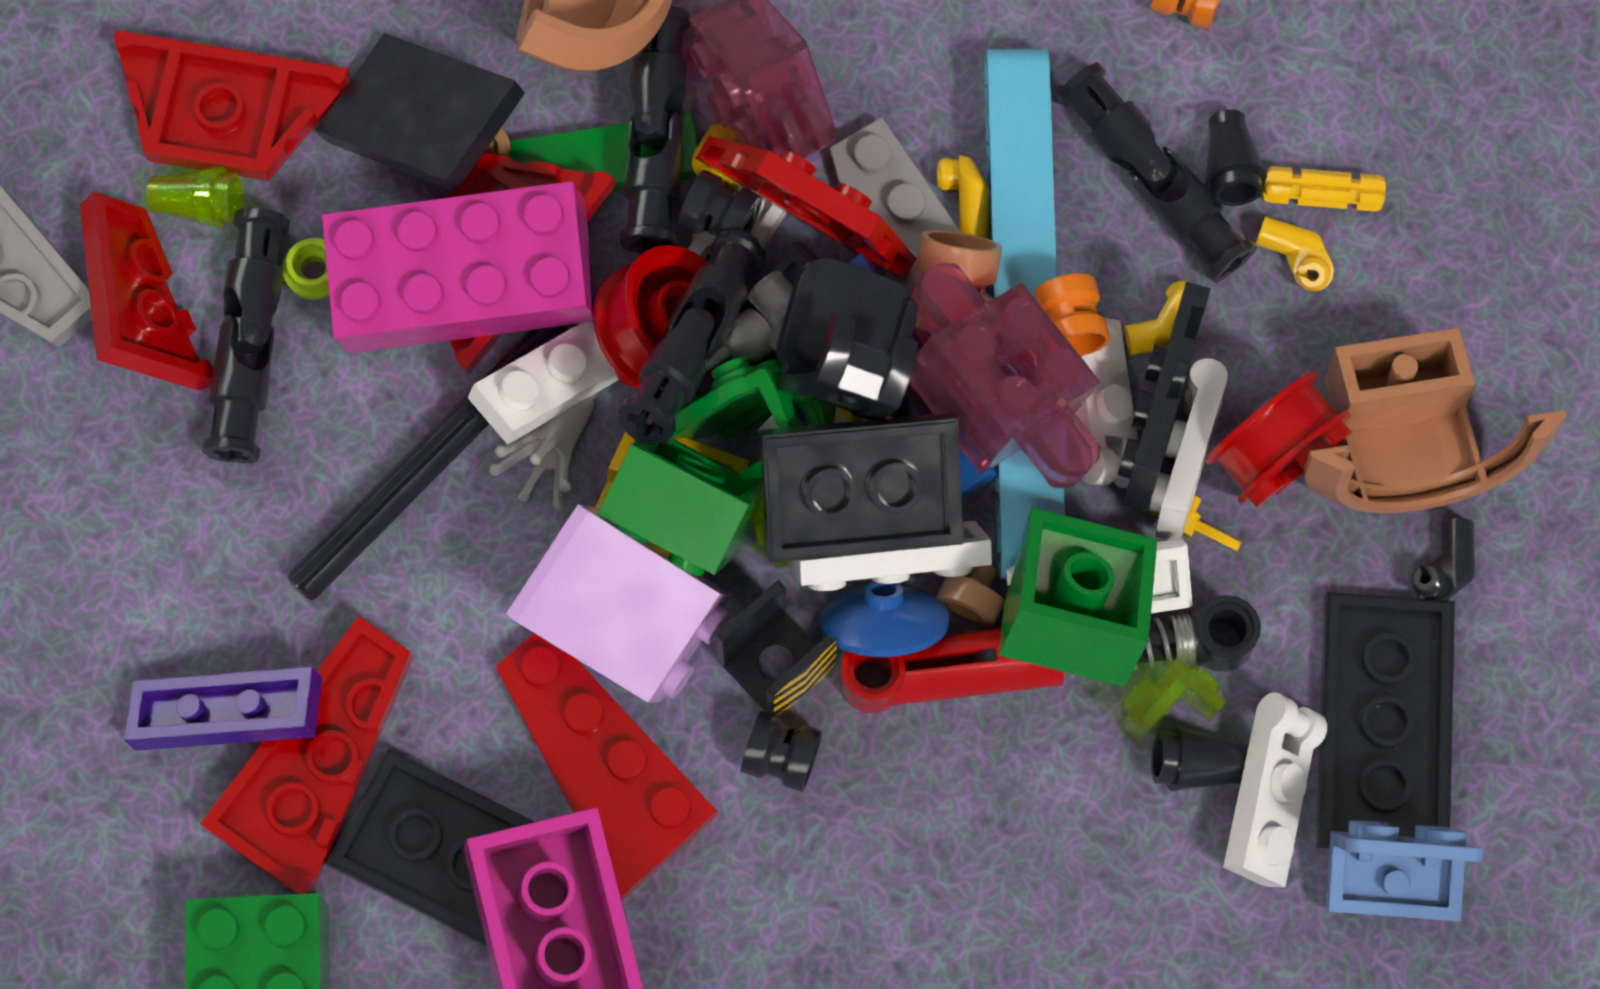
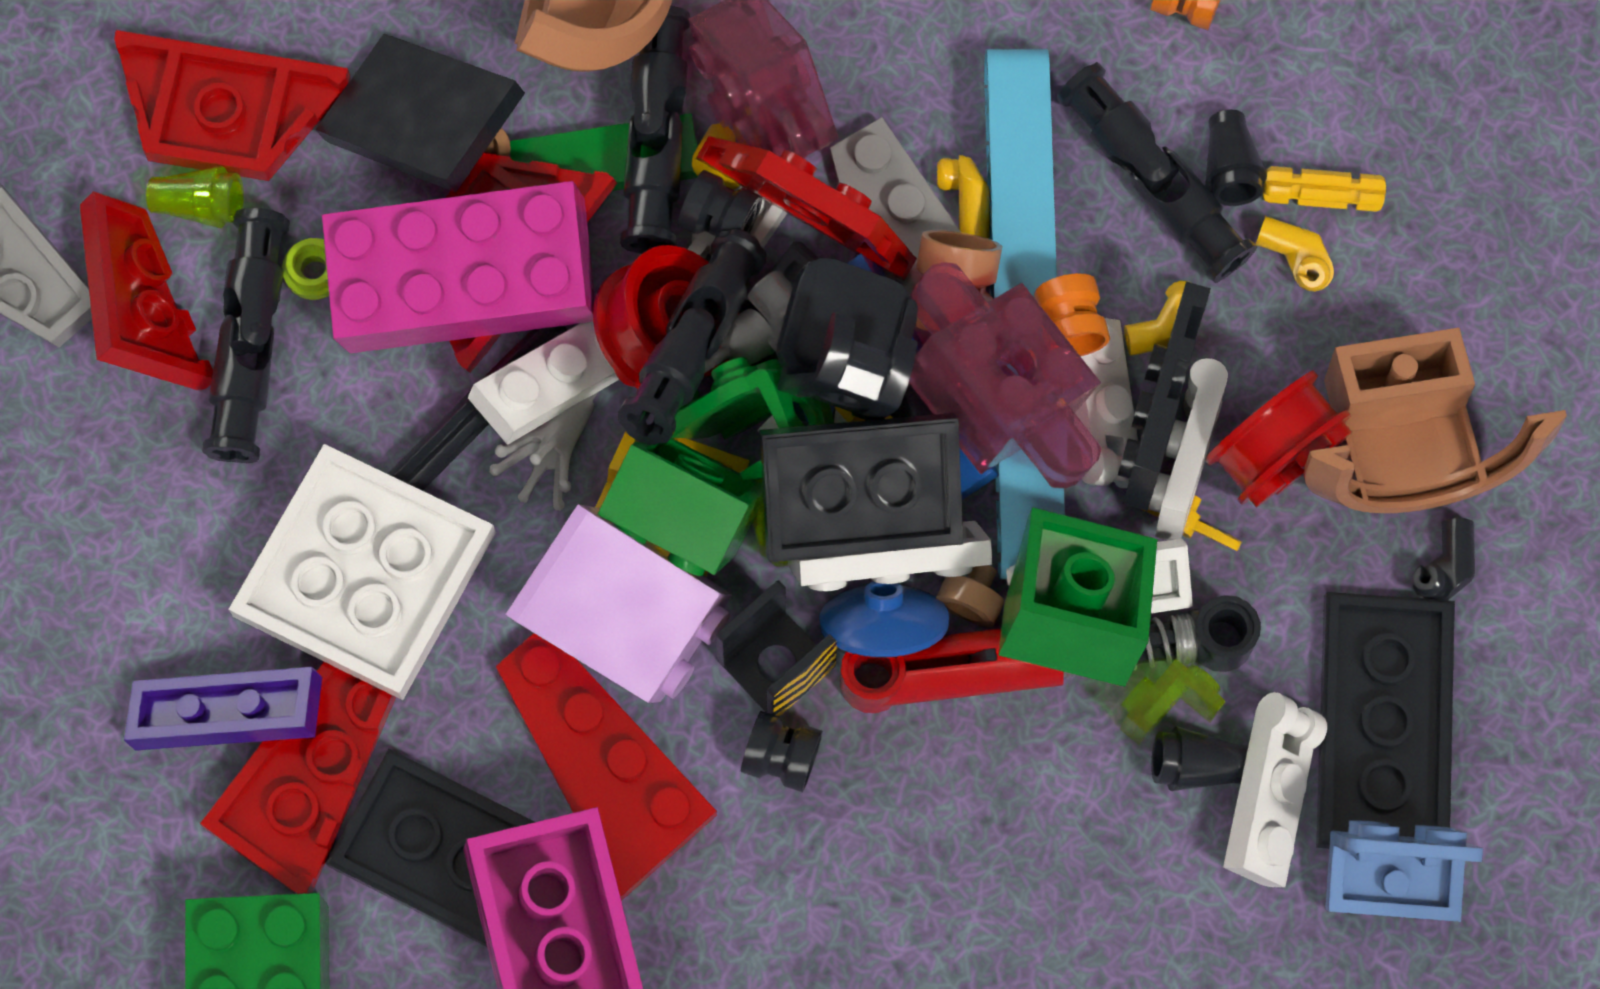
none -> white plate [228,444,496,700]

